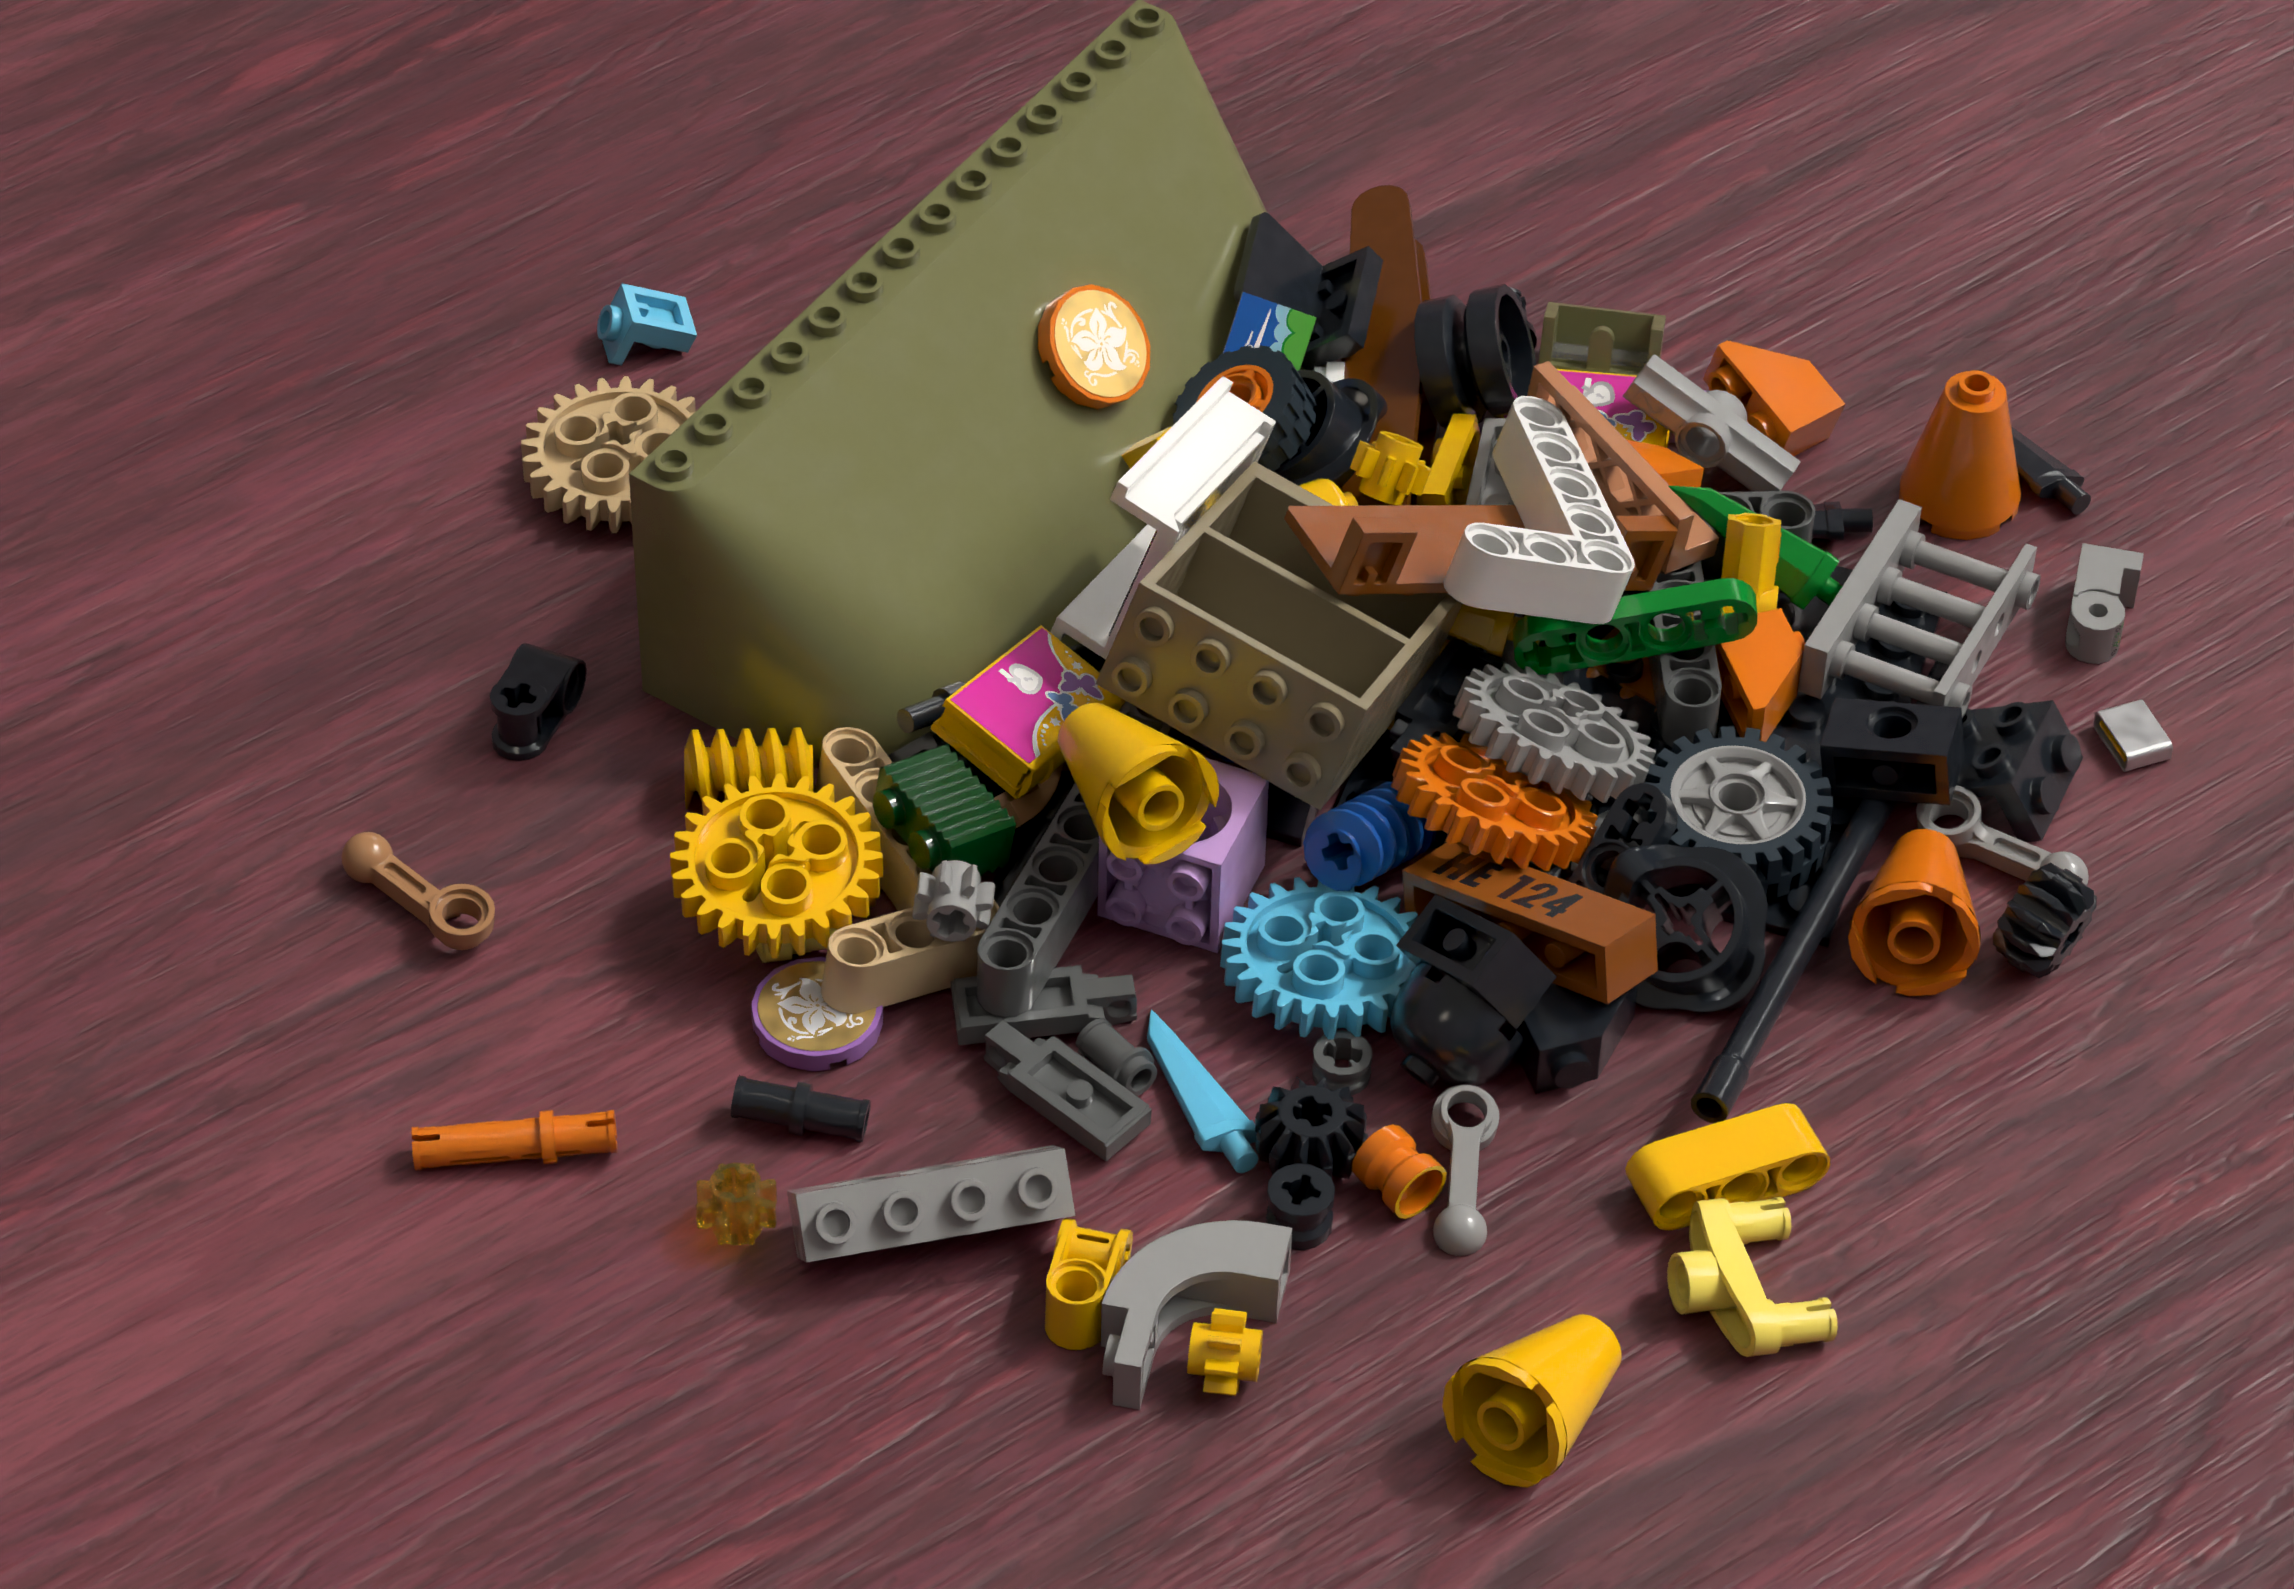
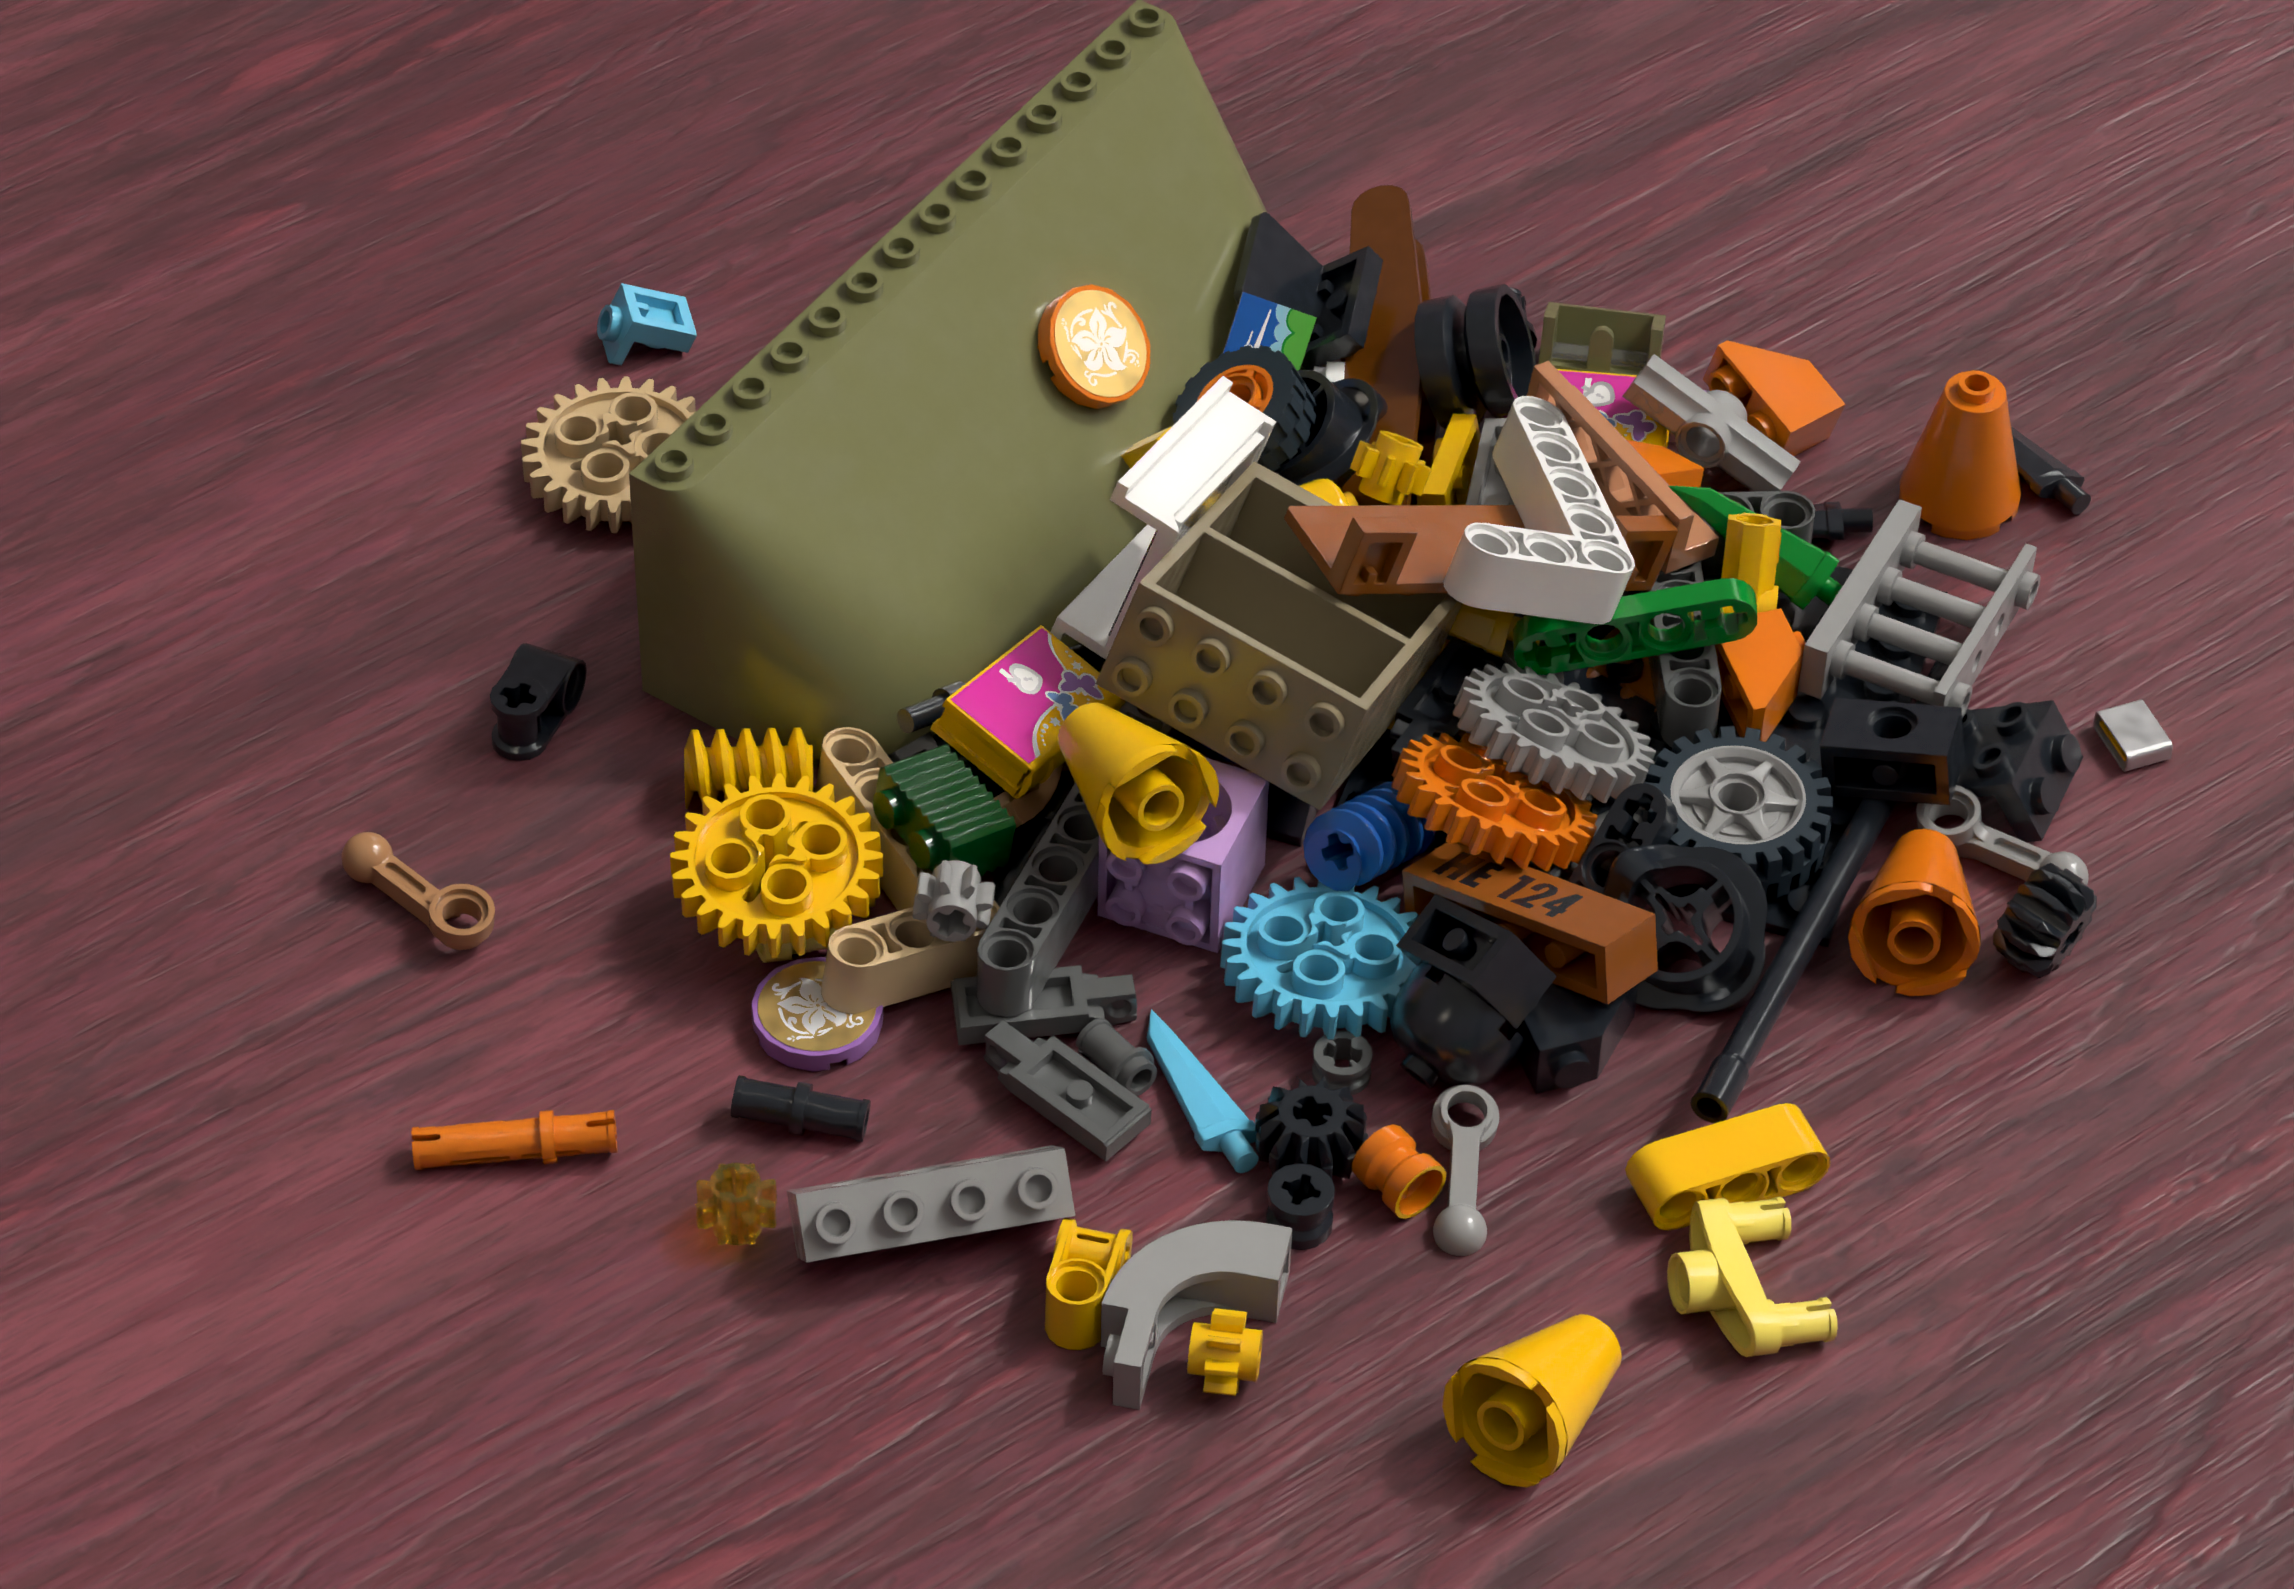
light grey leg [2065,543,2144,664] -> none

